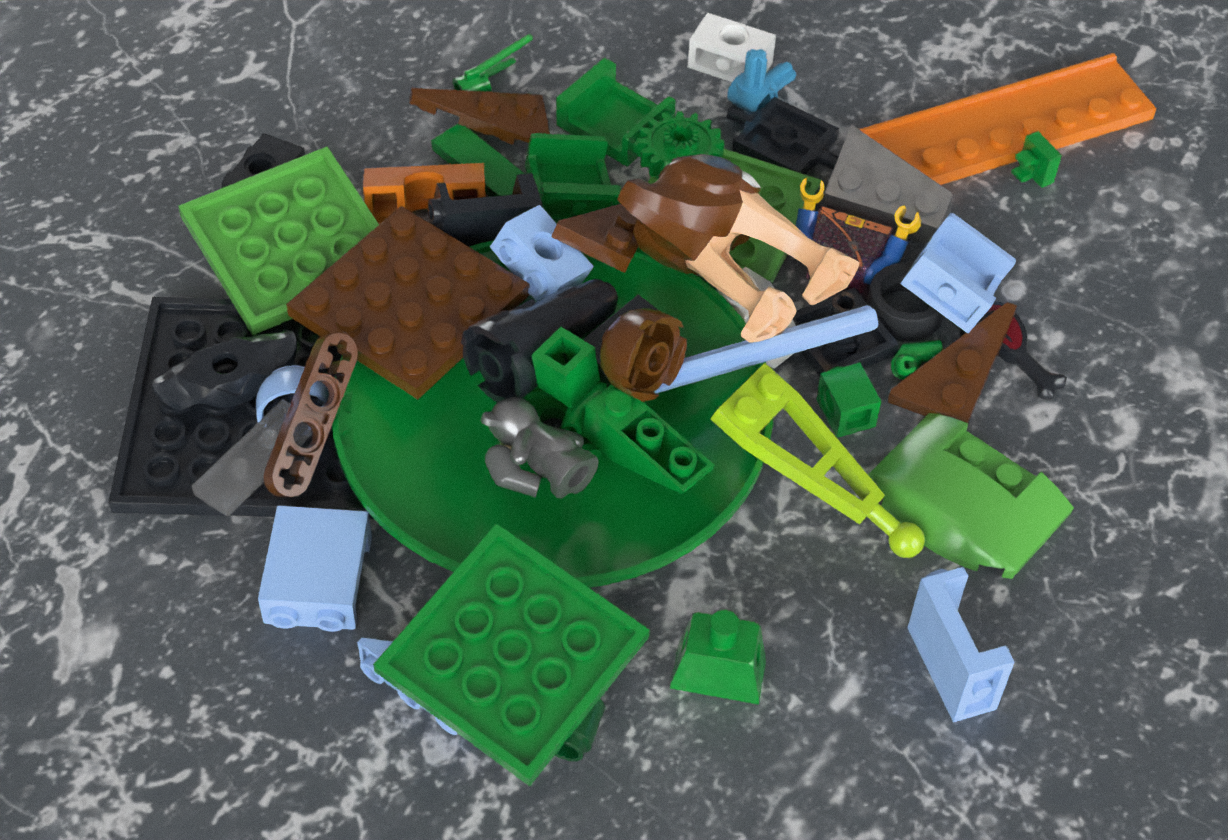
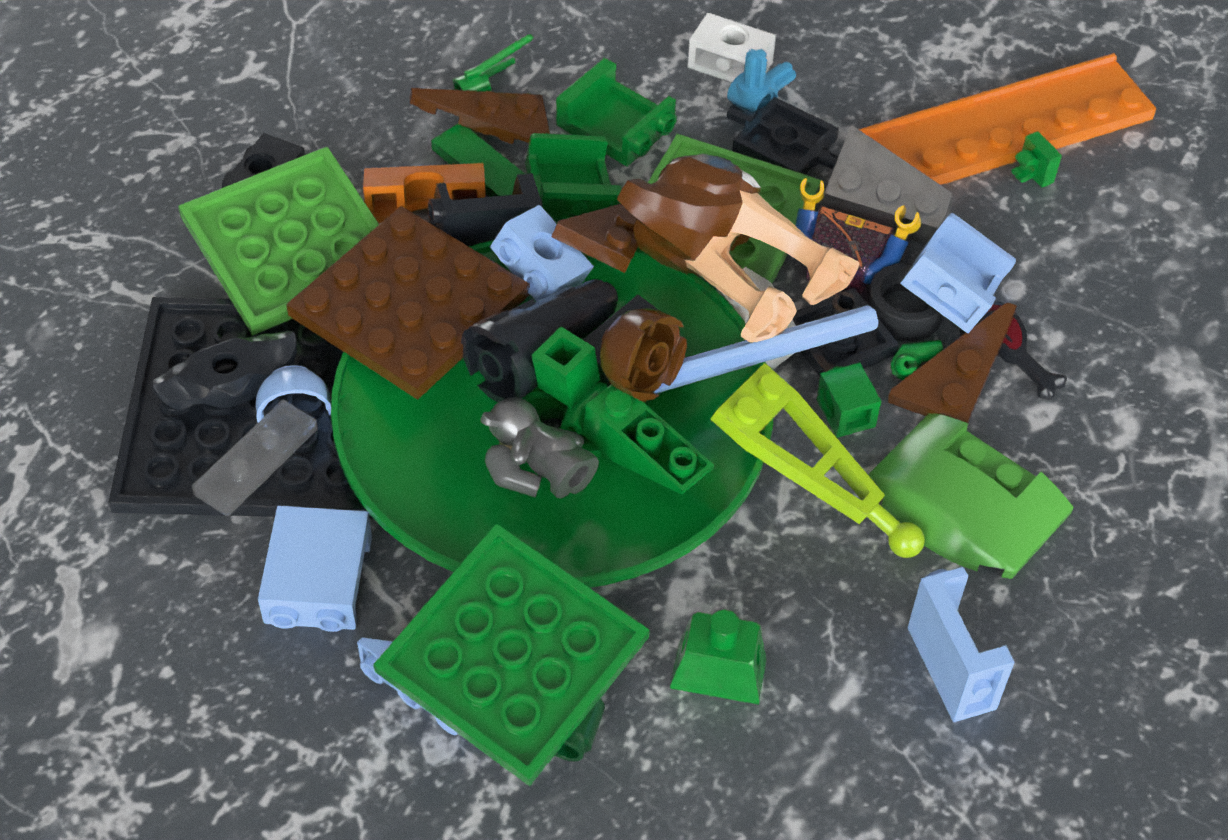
reddish brown beam [263,332,358,497] -> none
green gear [637,111,724,179] -> none

